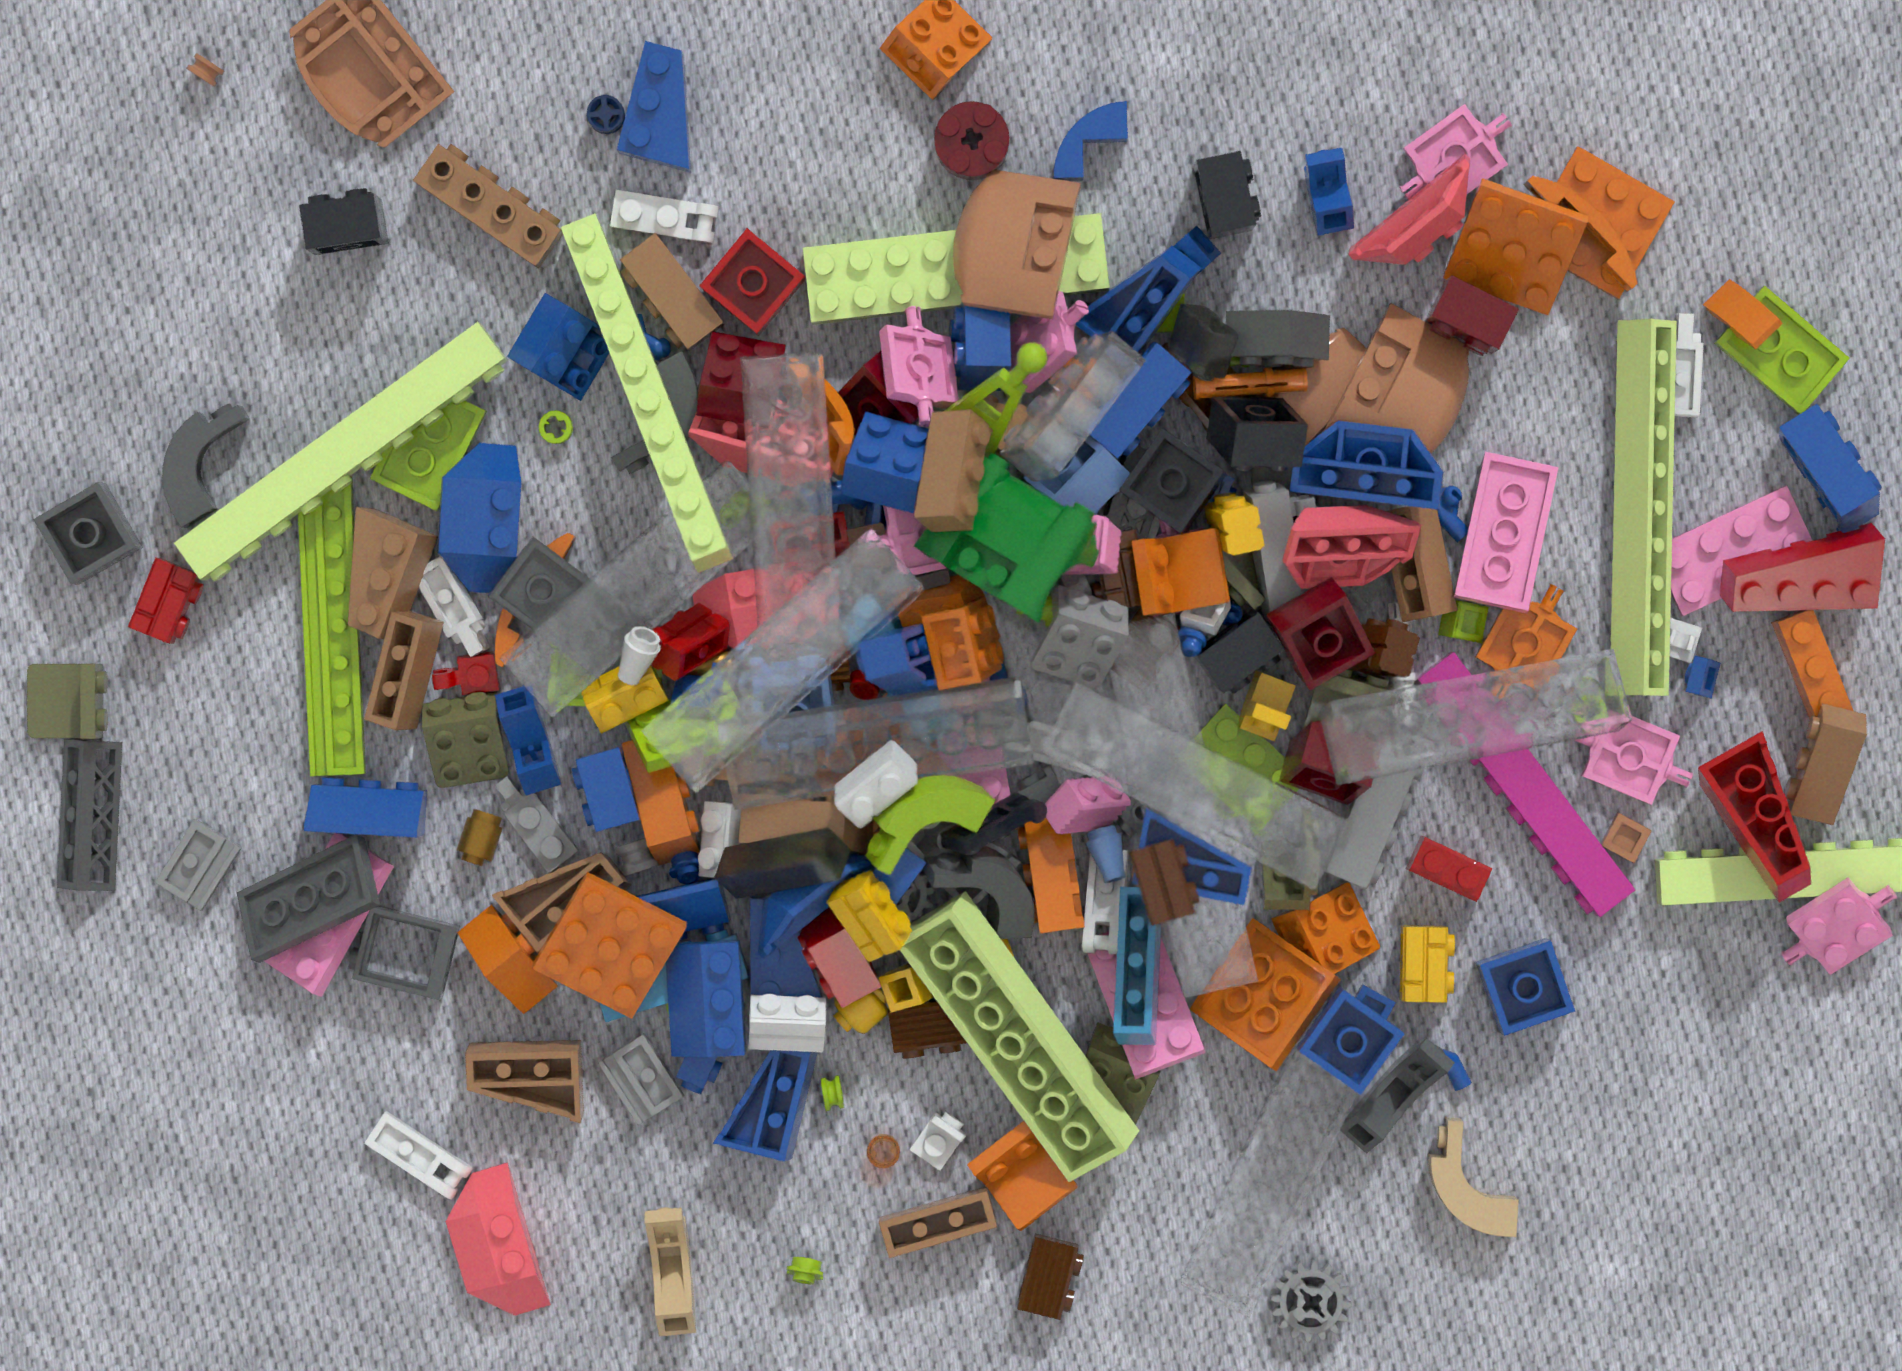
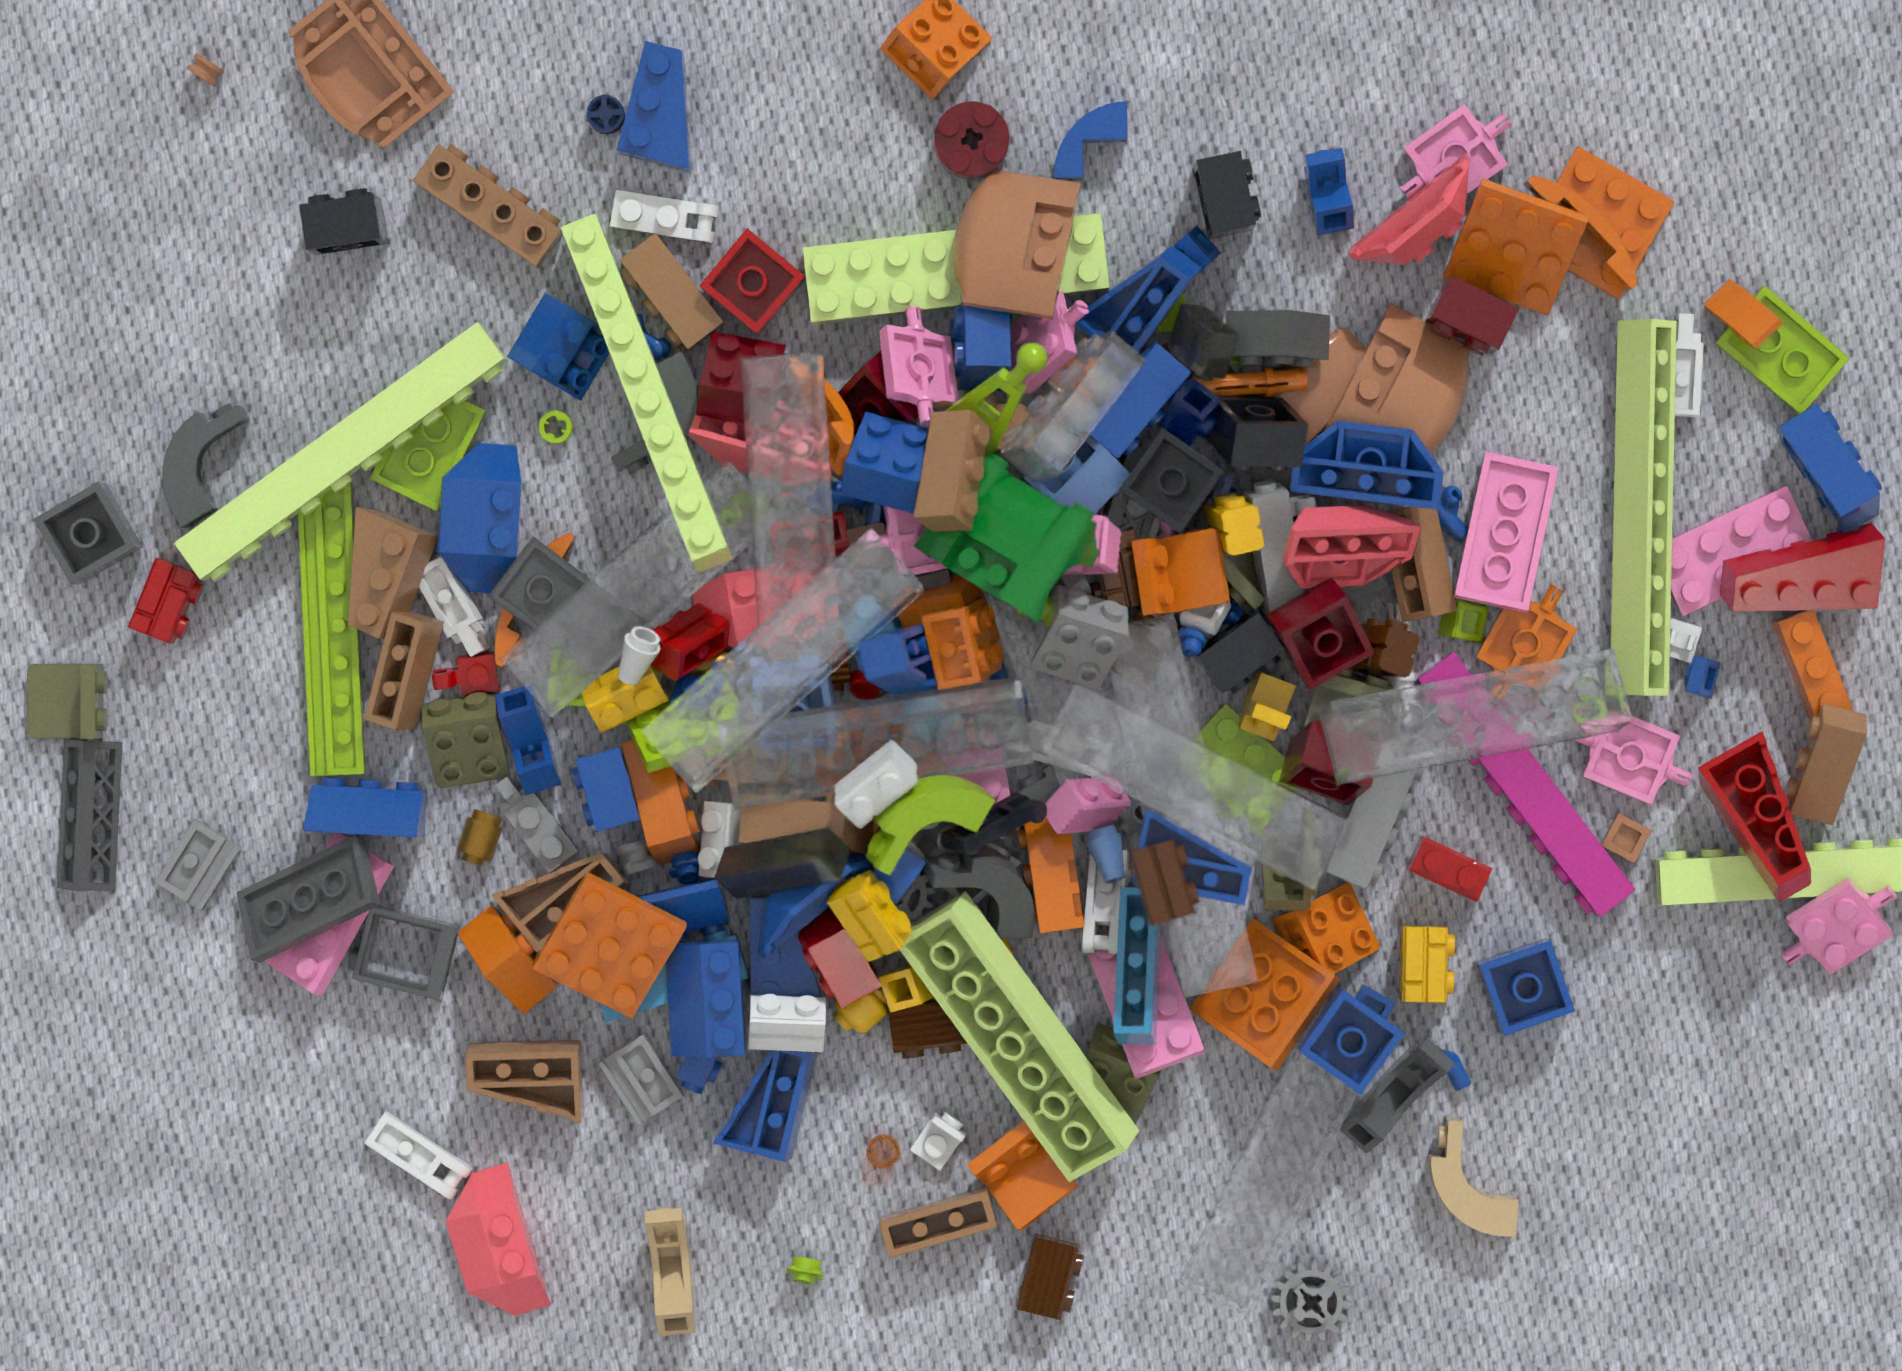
lime bush [821,1075,845,1111] -> none
none -> clear blue brick [1160,377,1223,447]

